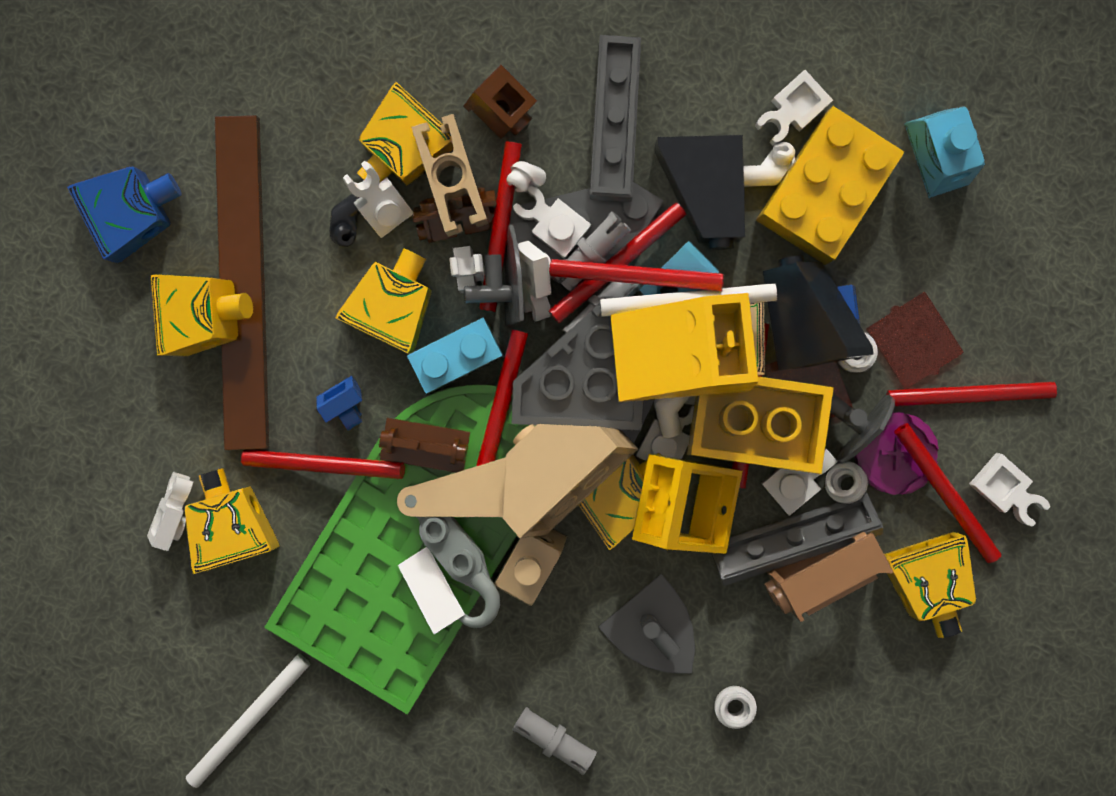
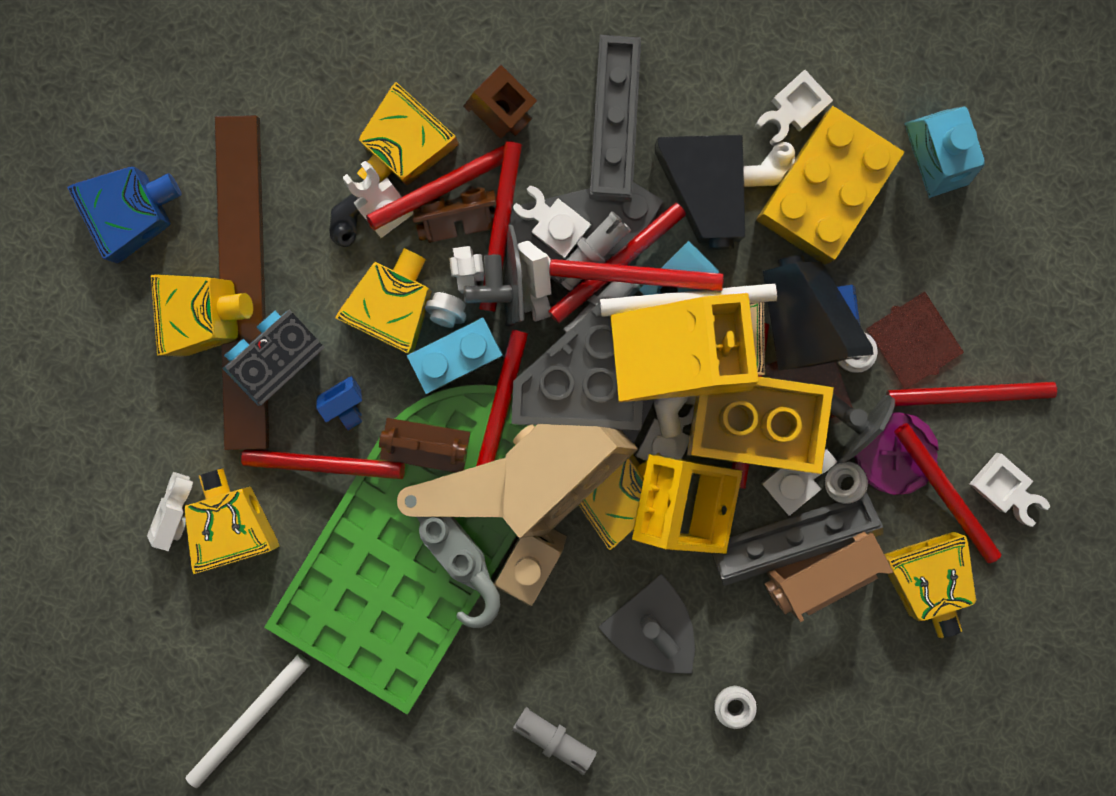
white sticker [398,547,465,634] -> none
tan piece [412,114,488,237] -> none
white arm [507,161,546,192] -> none
none -> brick [222,309,325,405]
none -> red piece [366,141,514,230]
none -> white plate [425,292,466,328]

